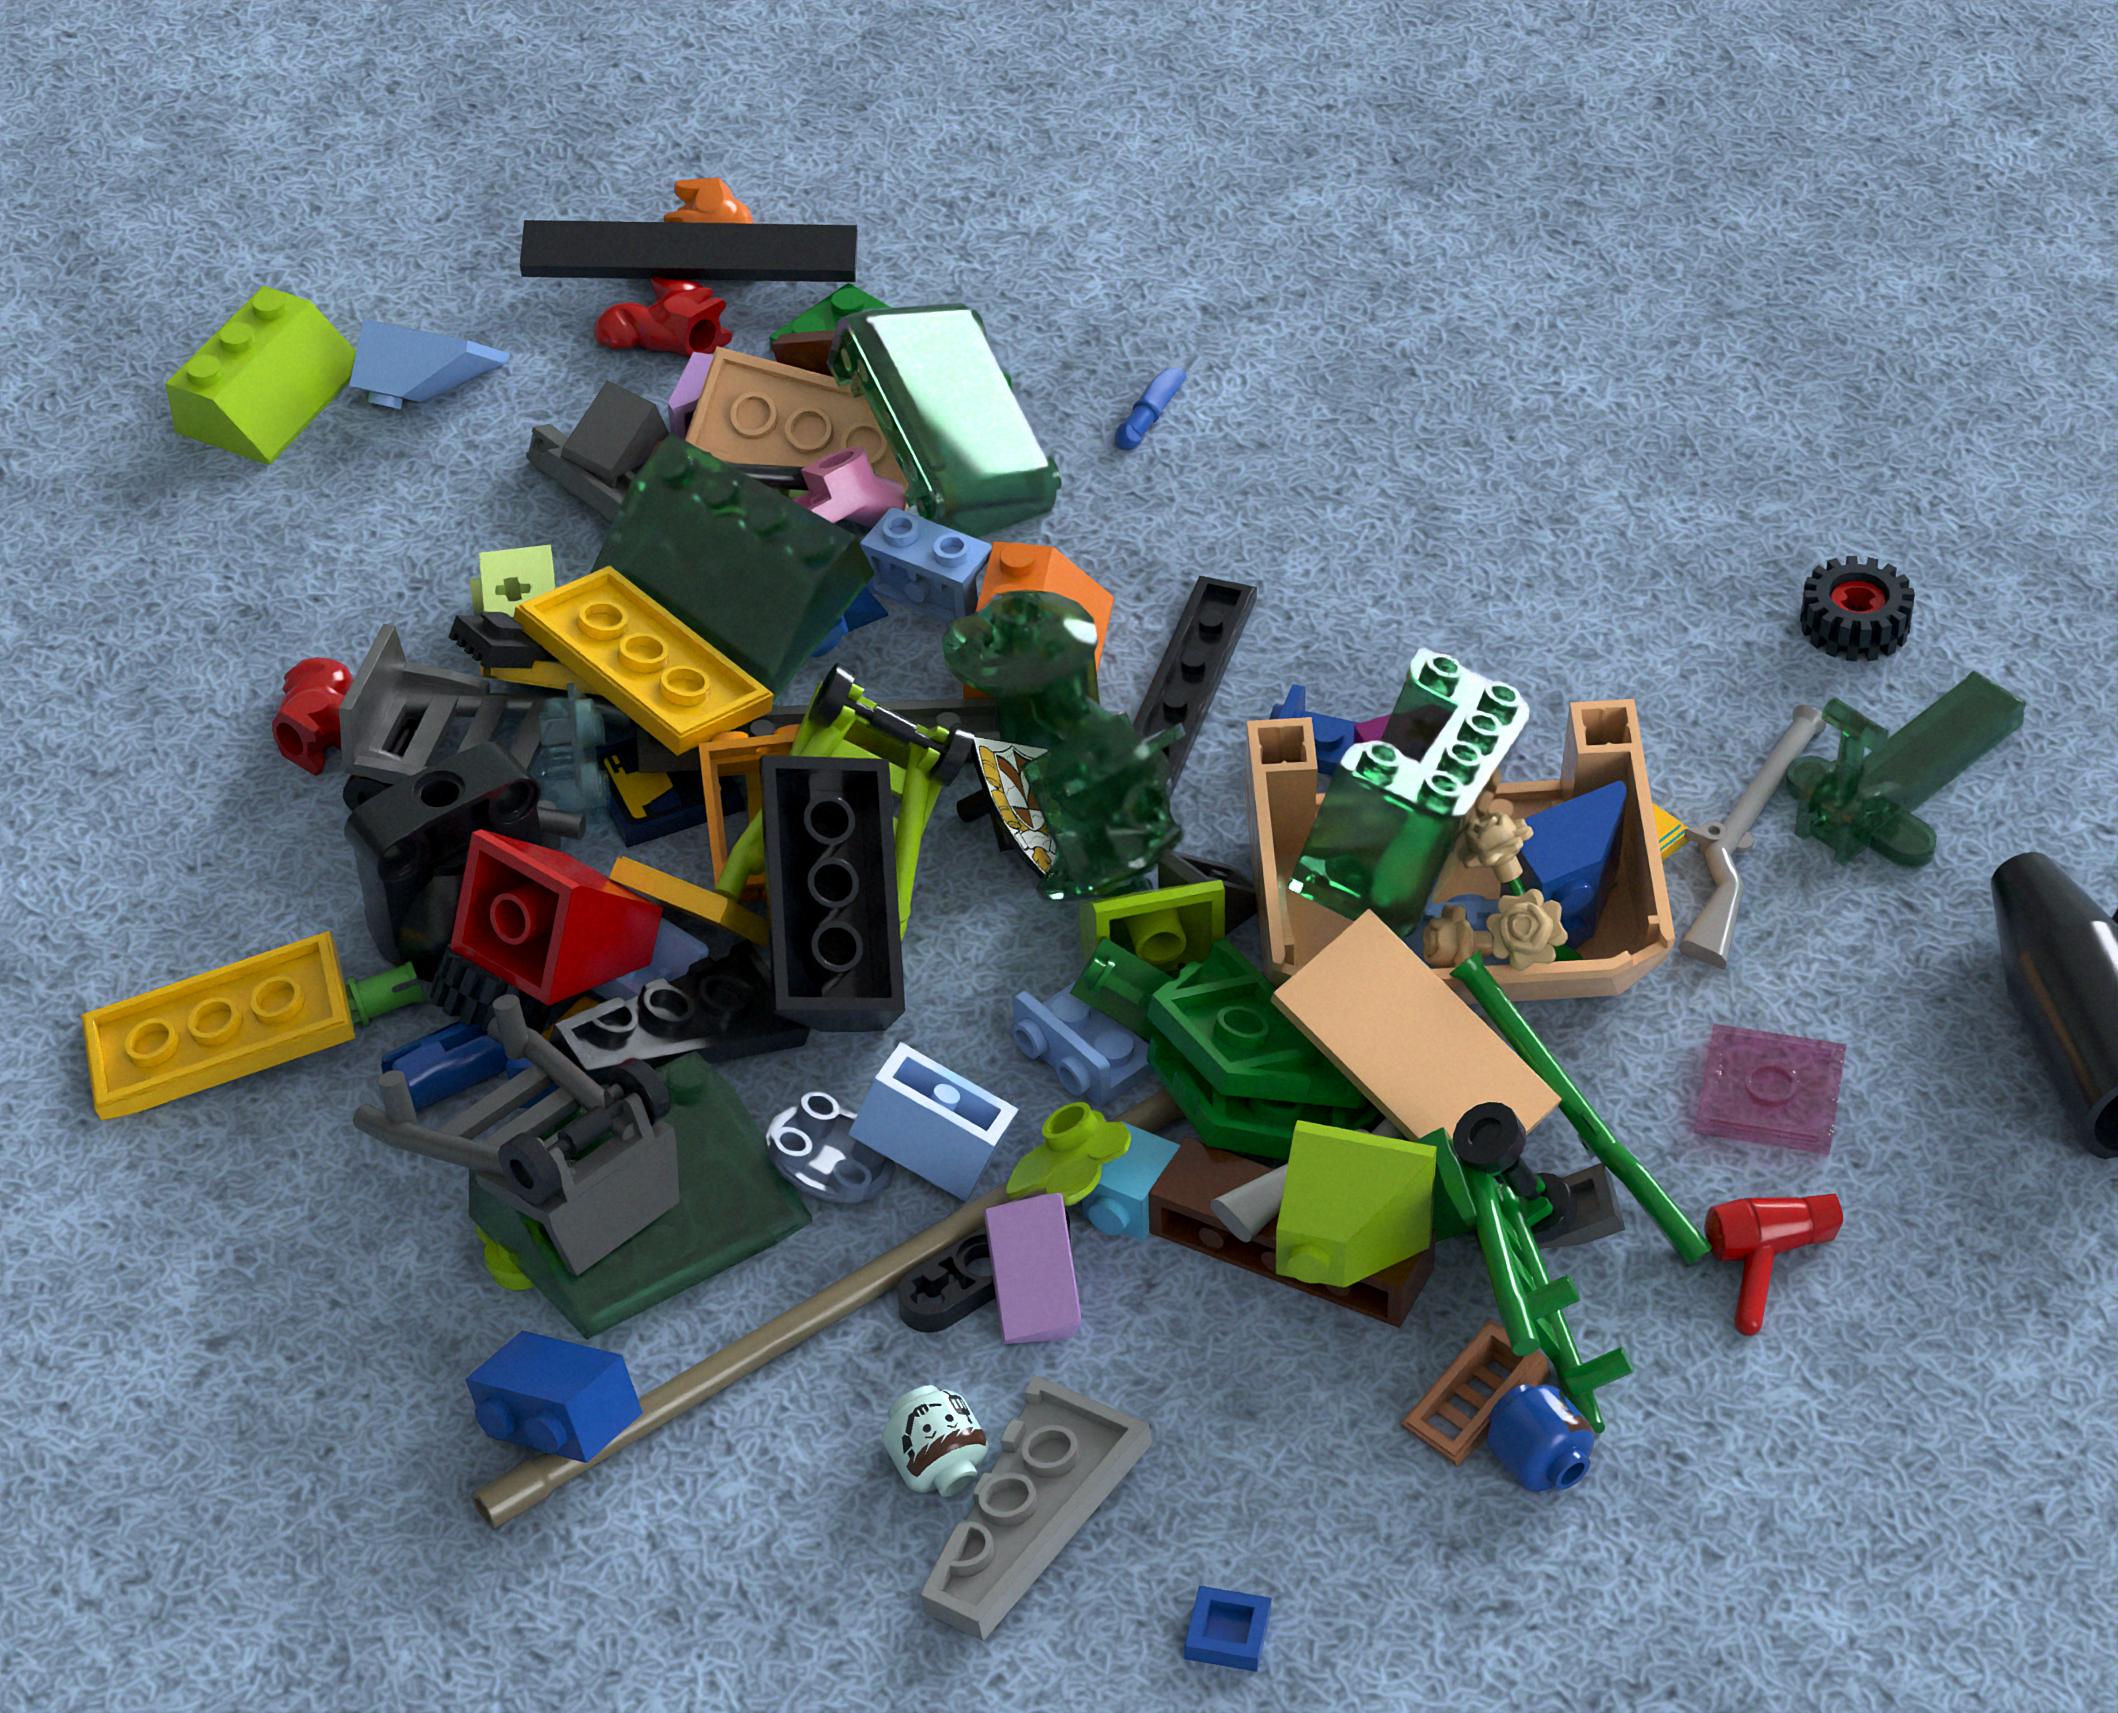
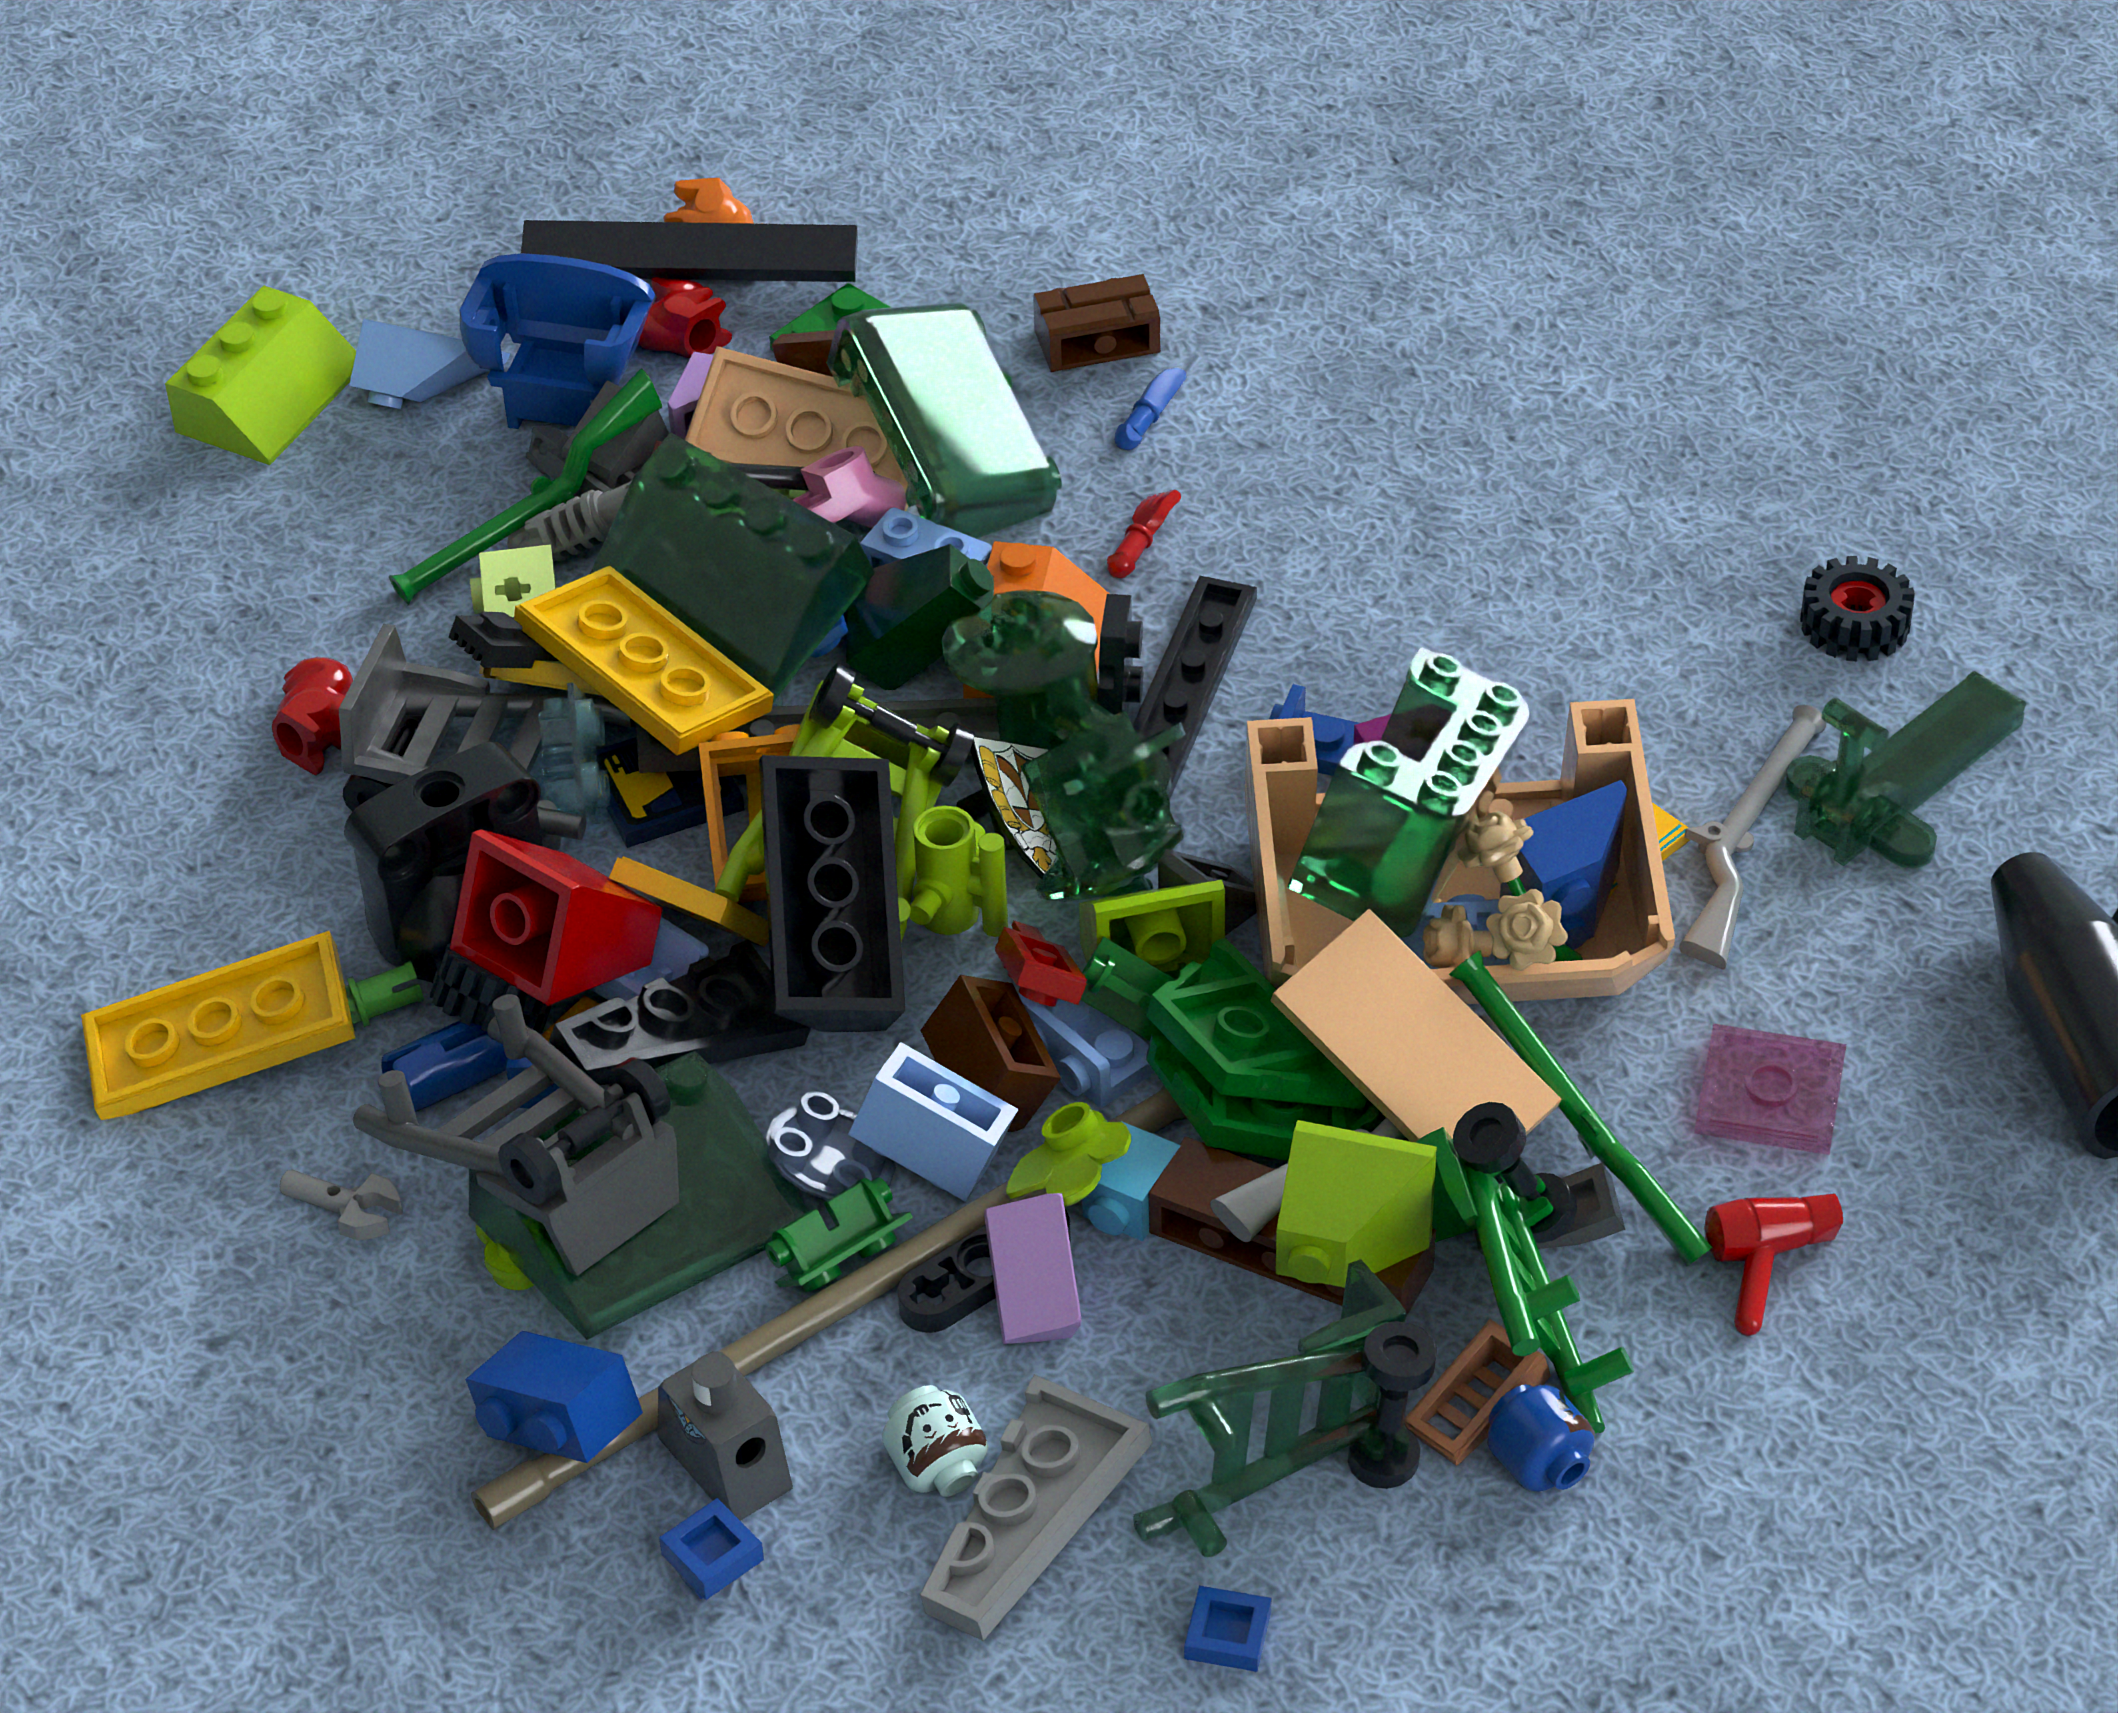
none -> light grey bar [280,1170,403,1240]
none -> green piece [389,369,662,605]
none -> blue piece [460,253,656,429]
none -> light grey hinge [507,474,661,562]
none -> dark grey torso [657,1351,793,1521]
none -> blue tile [659,1498,764,1600]
none -> green hinge [765,1177,913,1292]
none -> dark green slope [846,544,994,690]
none -> lime pin [909,805,1008,937]
none -> reddish brown brick [920,975,1061,1132]
none -> red hinge [995,921,1087,1007]
none -> reddish brown brick [1033,274,1161,372]
none -> black wing [1096,594,1144,763]
none -> red piece [1107,489,1181,579]
none -> clear green hand [1133,1259,1437,1557]

